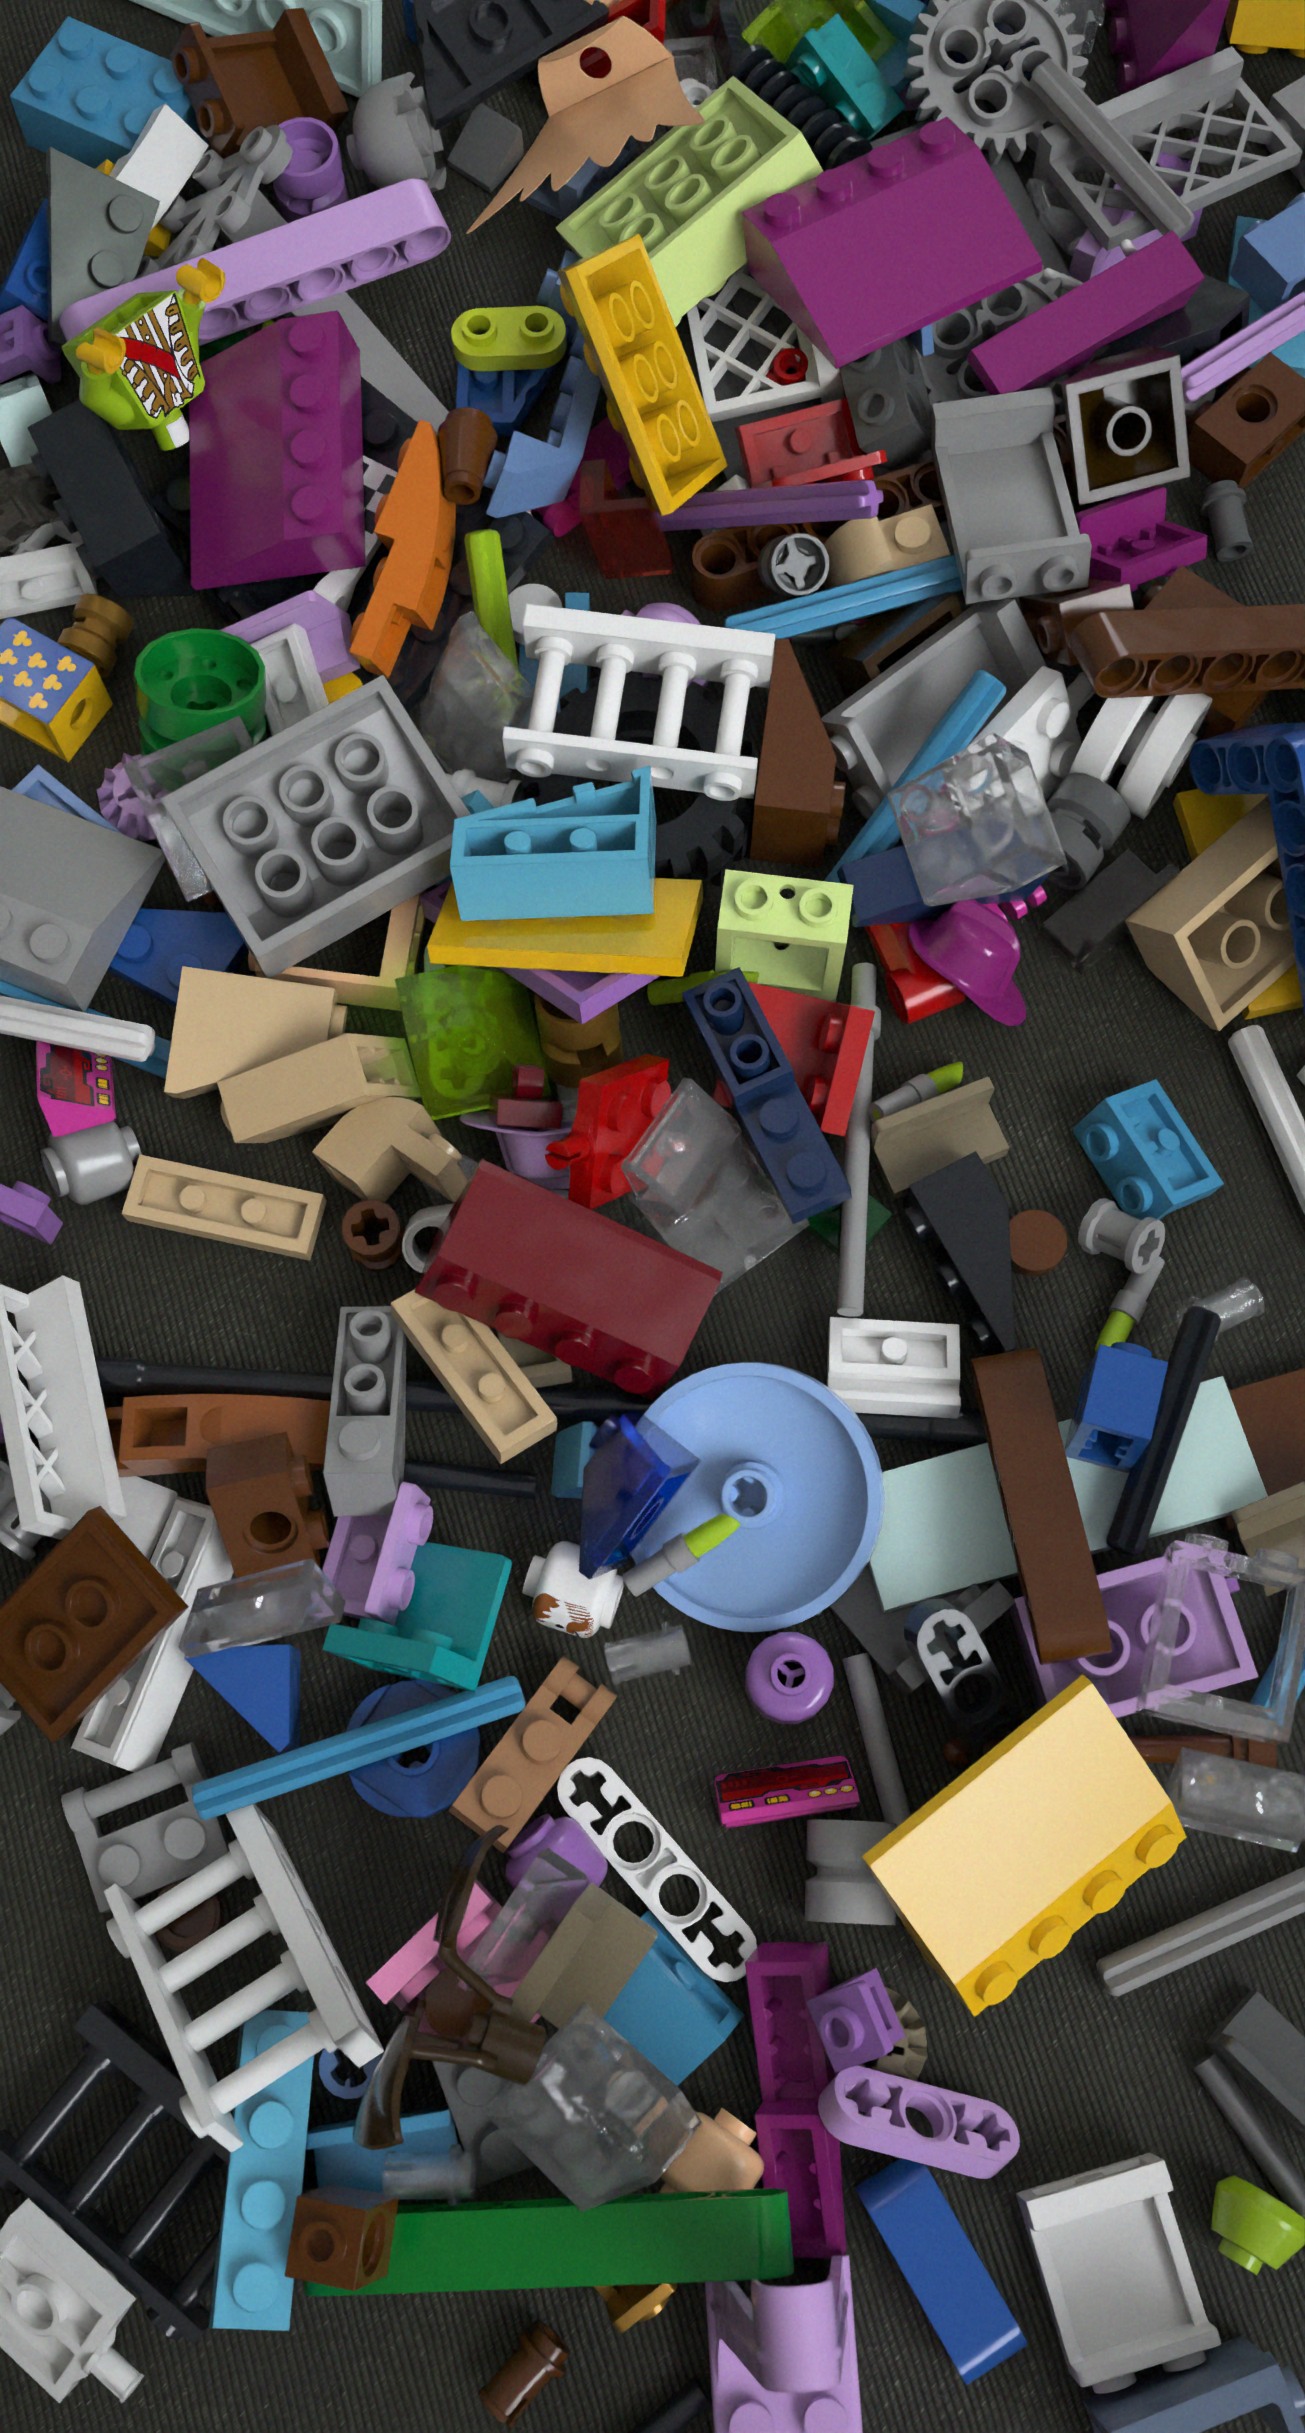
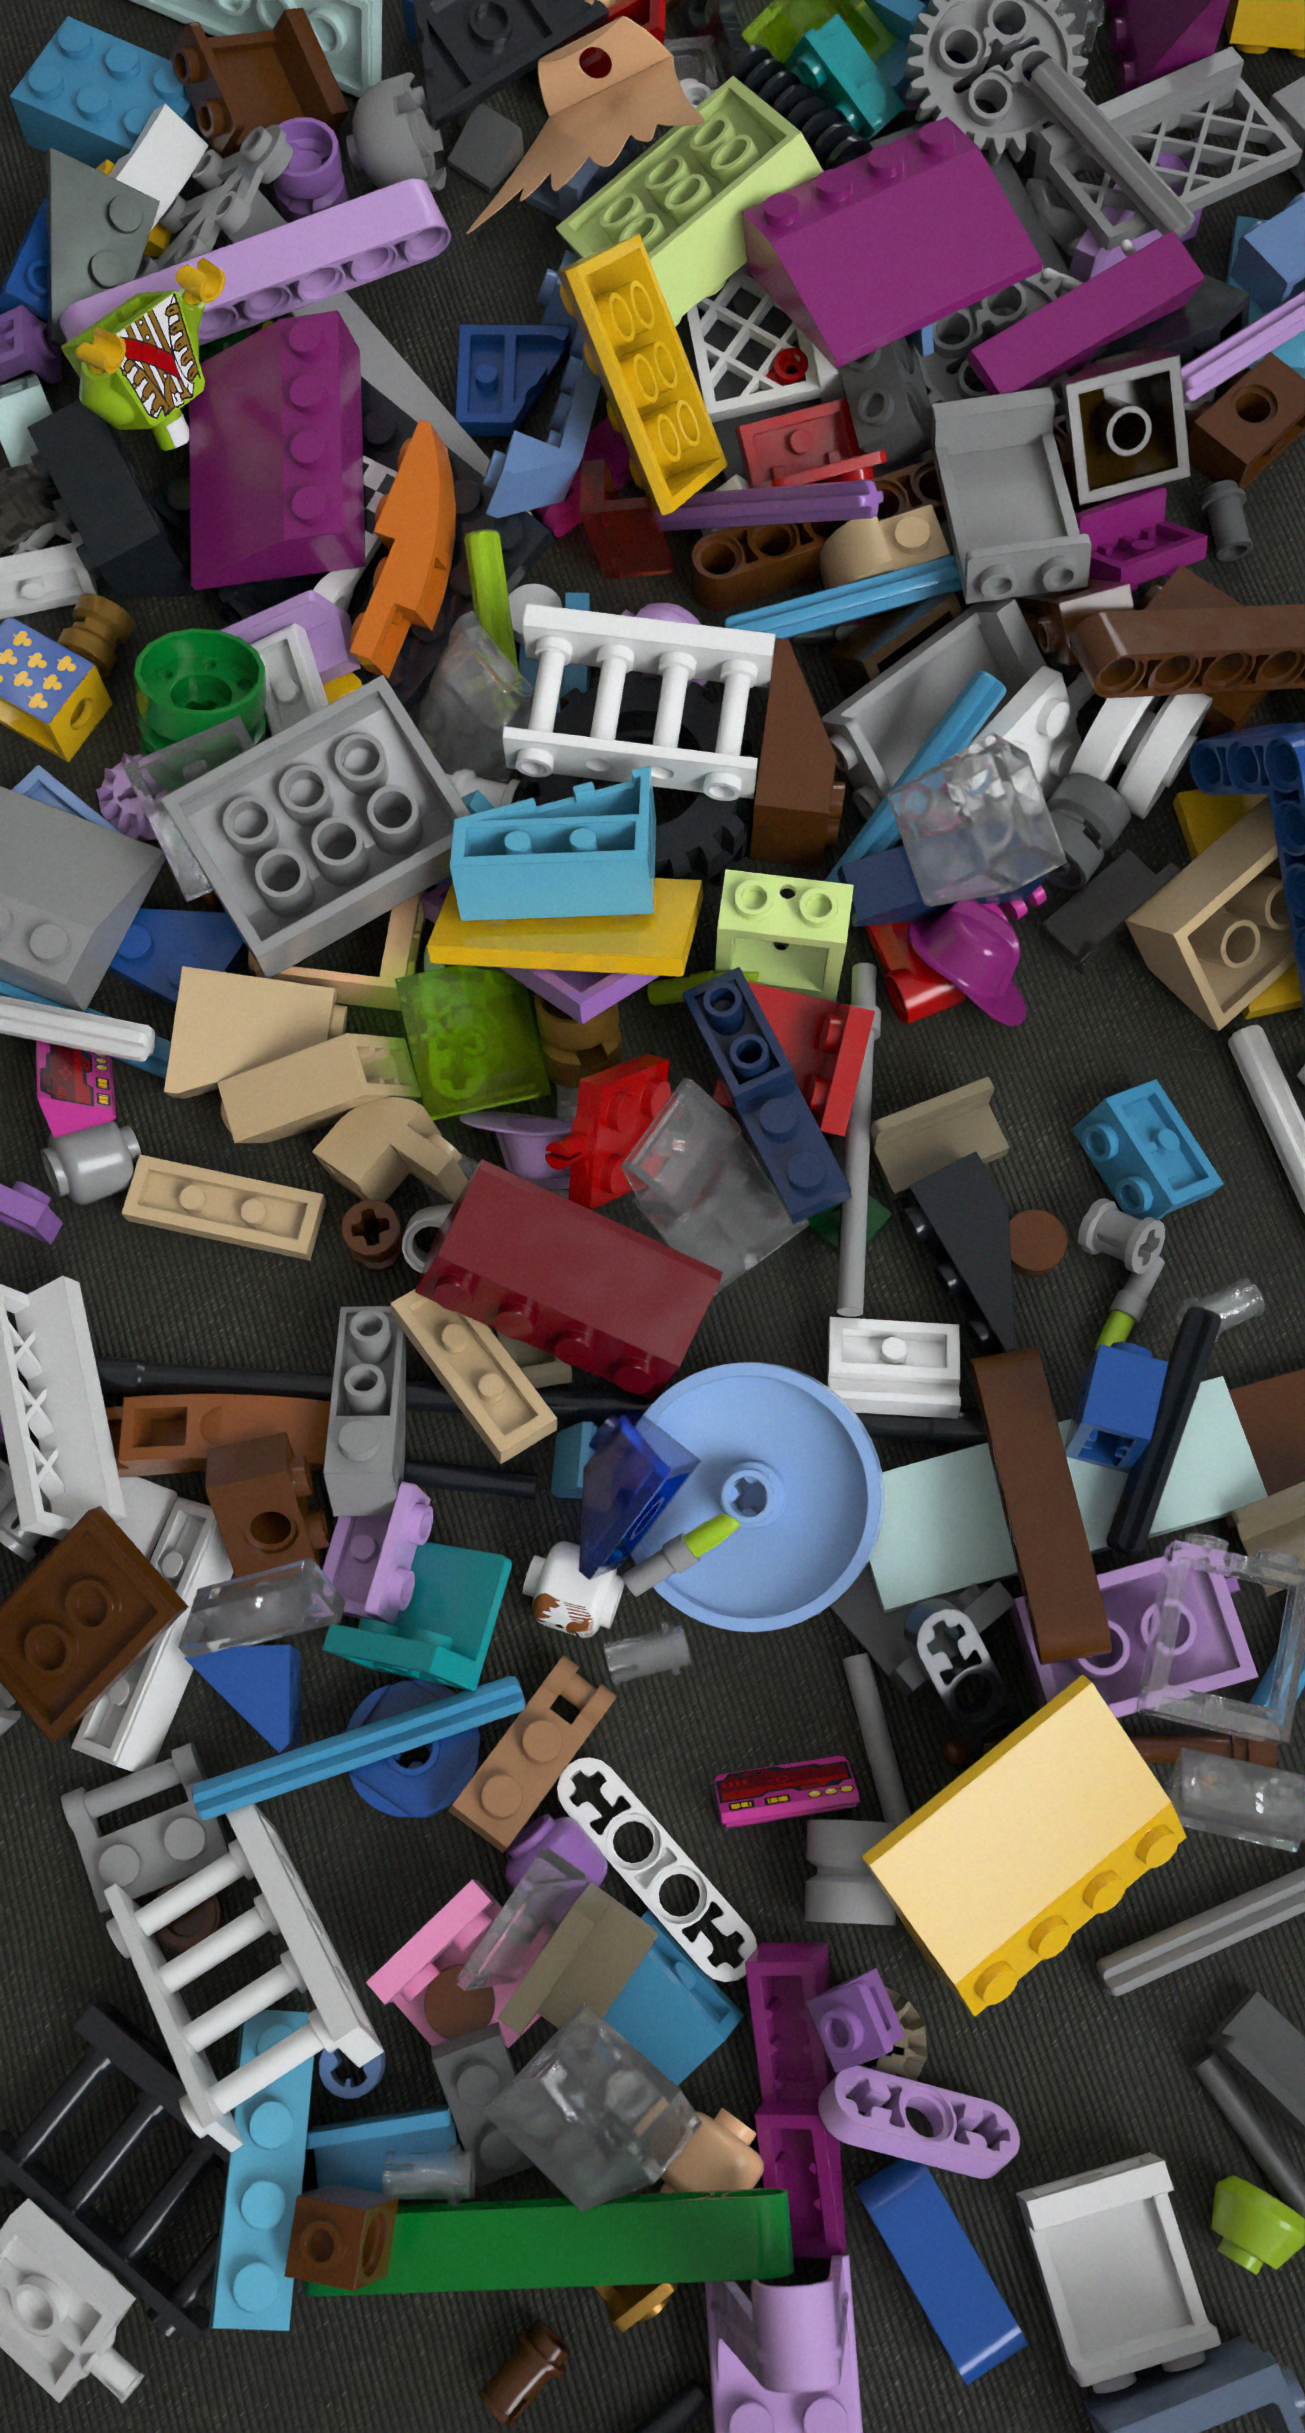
dark brown plant [353,1825,546,2150] -> none
reddish brown cone [438,407,498,505] -> none
neon yellow plate [451,306,567,371] -> none
dark red tile [489,1063,563,1129] -> none
medium lavender head [745,1632,834,1724] -> none
dark grey wheel [757,533,829,596] -> none
light grey piece [868,1062,963,1122] -> none

